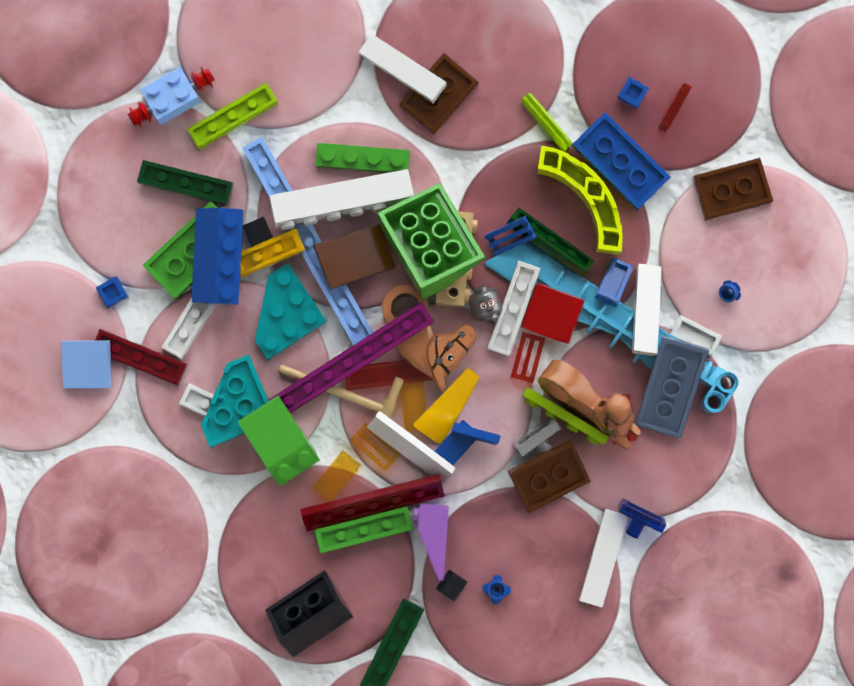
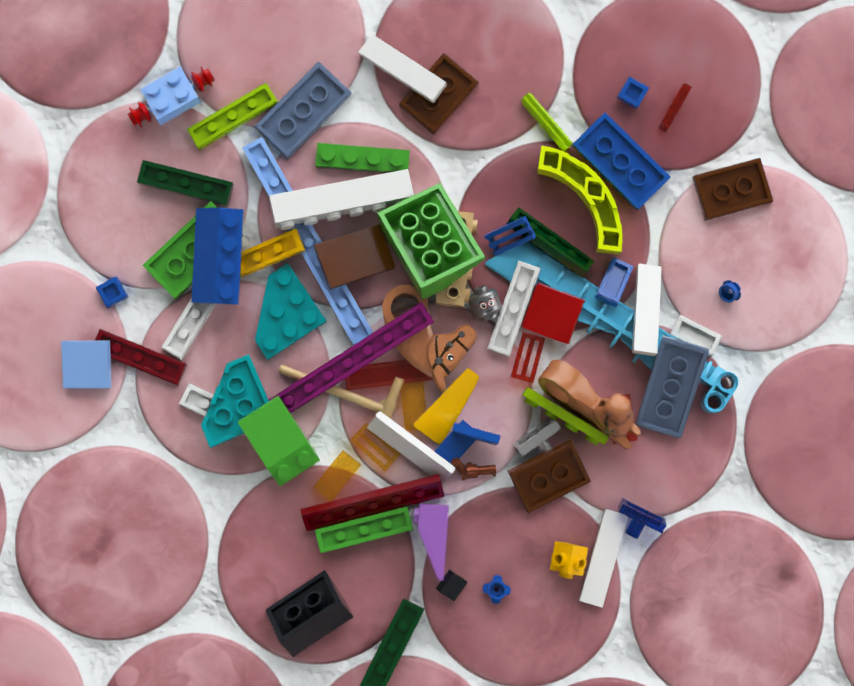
black tile [243,216,273,247] -> none
none -> sand blue tile [254,61,352,160]
none -> copper piece [451,457,496,481]
none -> yellow brick [550,541,588,579]

